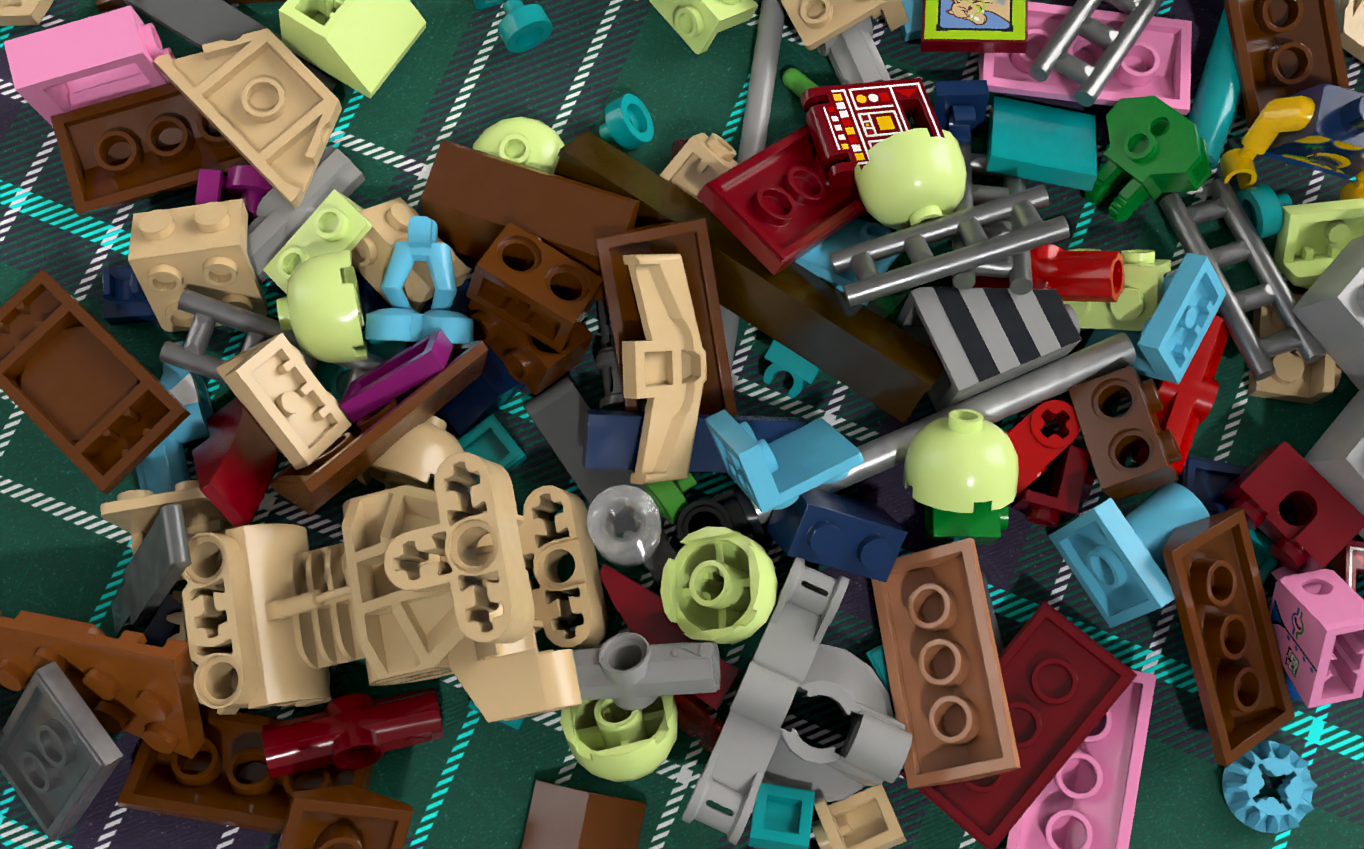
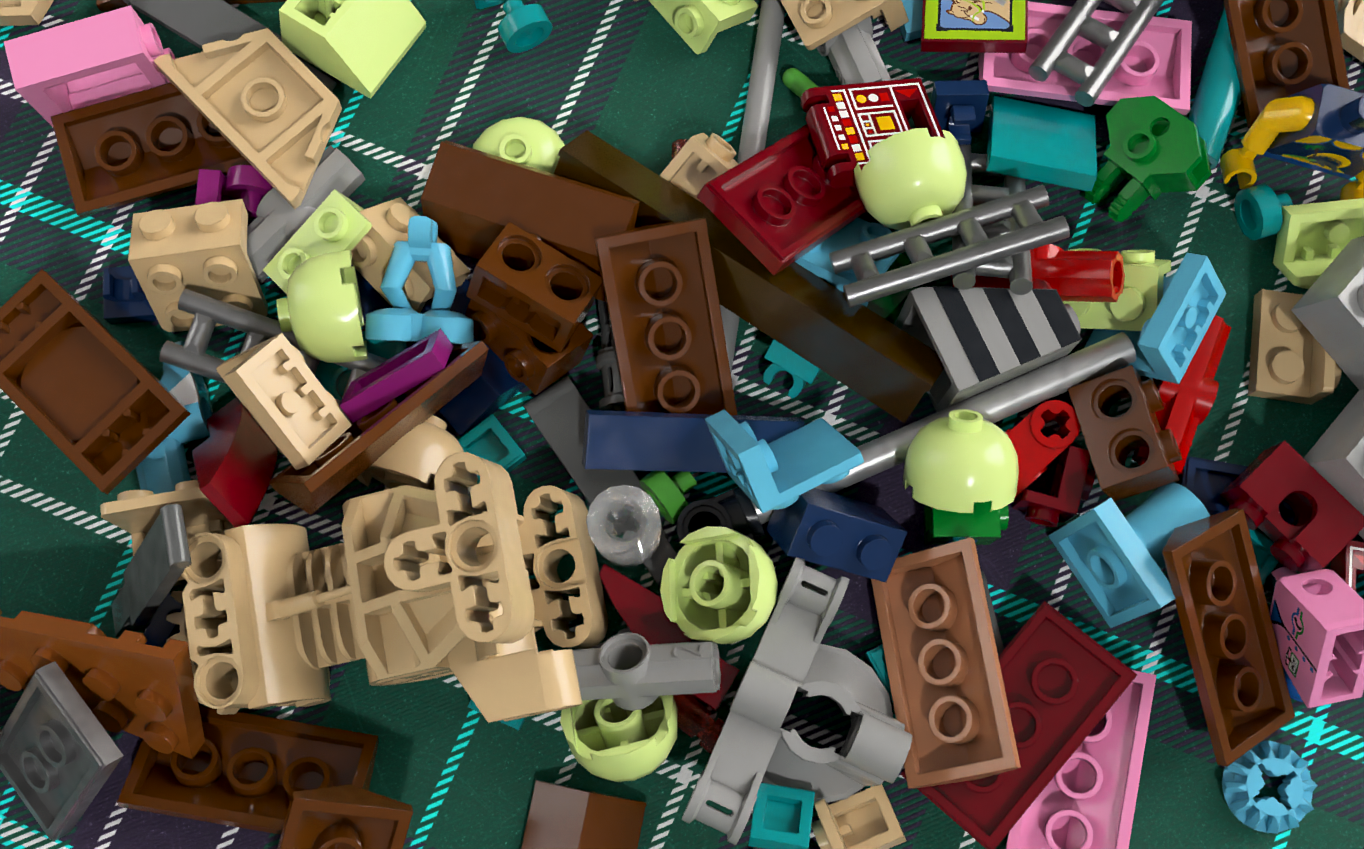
dark red piece [261,687,444,778] -> none
teal tile [599,93,654,150] -> none
tan plate [622,254,707,485] -> none
flat silver bar [1159,177,1327,381] -> none

